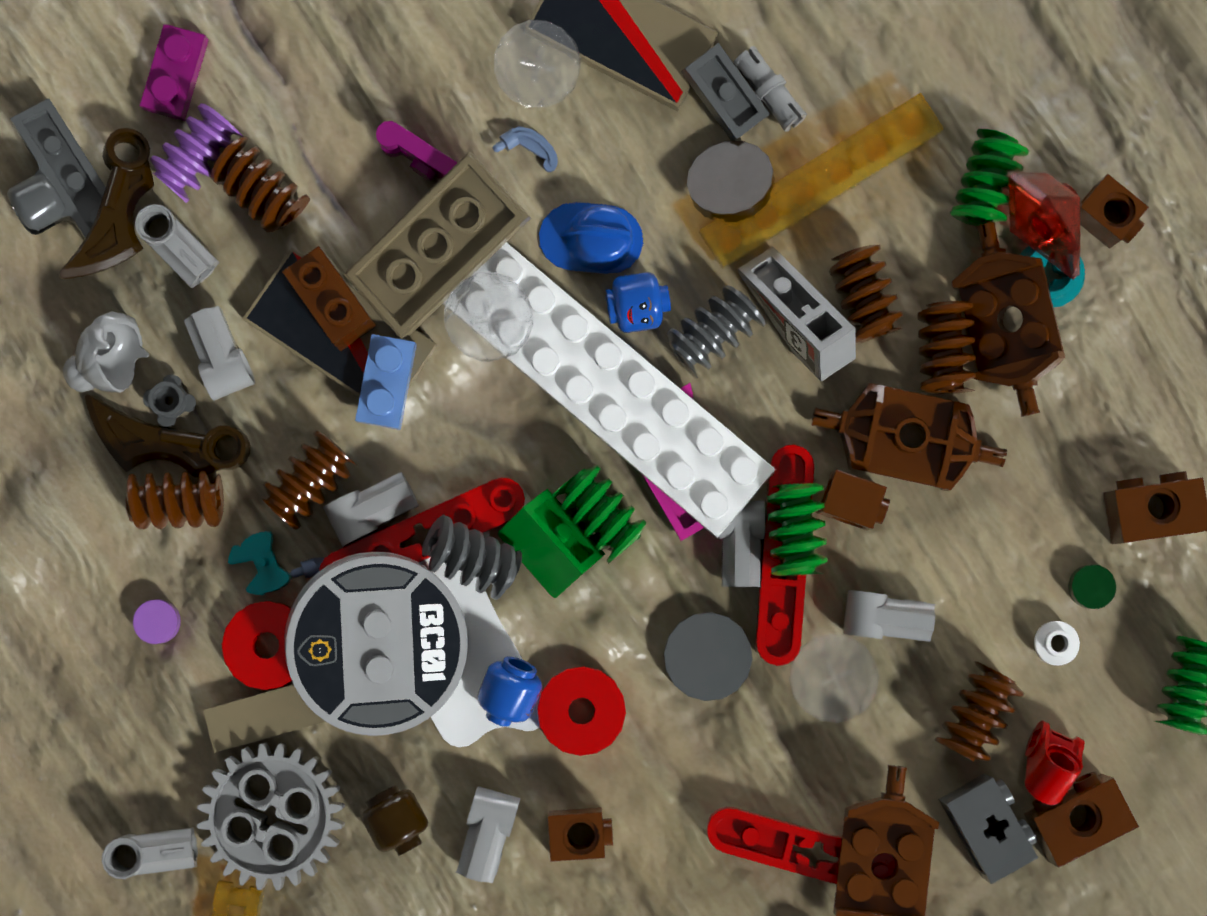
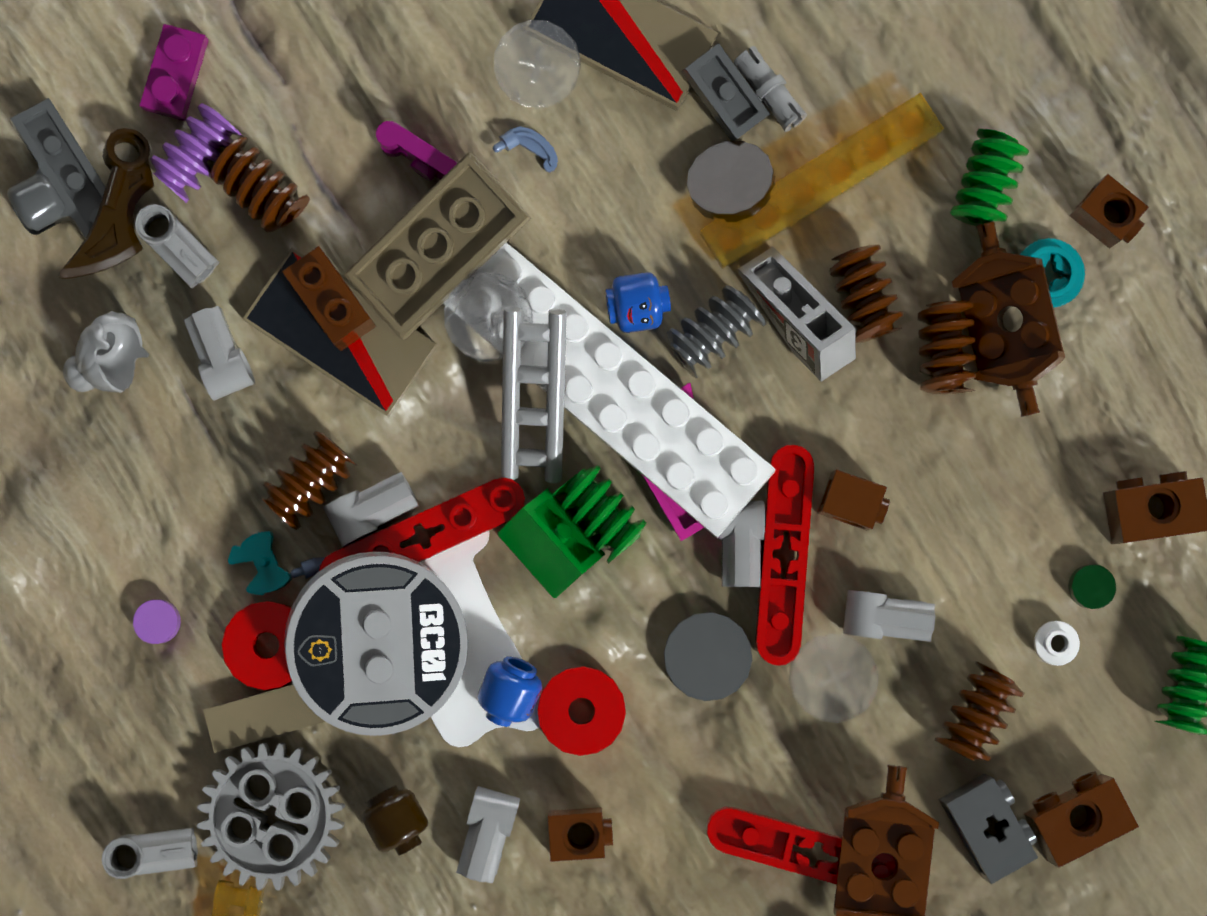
dark brown piece [85,394,250,478] -> none
reddish brown piece [125,471,224,530] -> none
dark grey plate [143,374,196,427] -> none
medium blue plate [355,334,417,430] -> none
dark grey piece [422,515,522,600] -> none
blue piece [539,202,643,274] -> none
green piece [767,483,828,576] -> none
reddish brown plate [811,383,1007,491] -> none
clear red slope [1008,171,1080,280] -> none
red piece [1024,720,1085,805] -> none
none -> light grey bar [501,306,567,483]

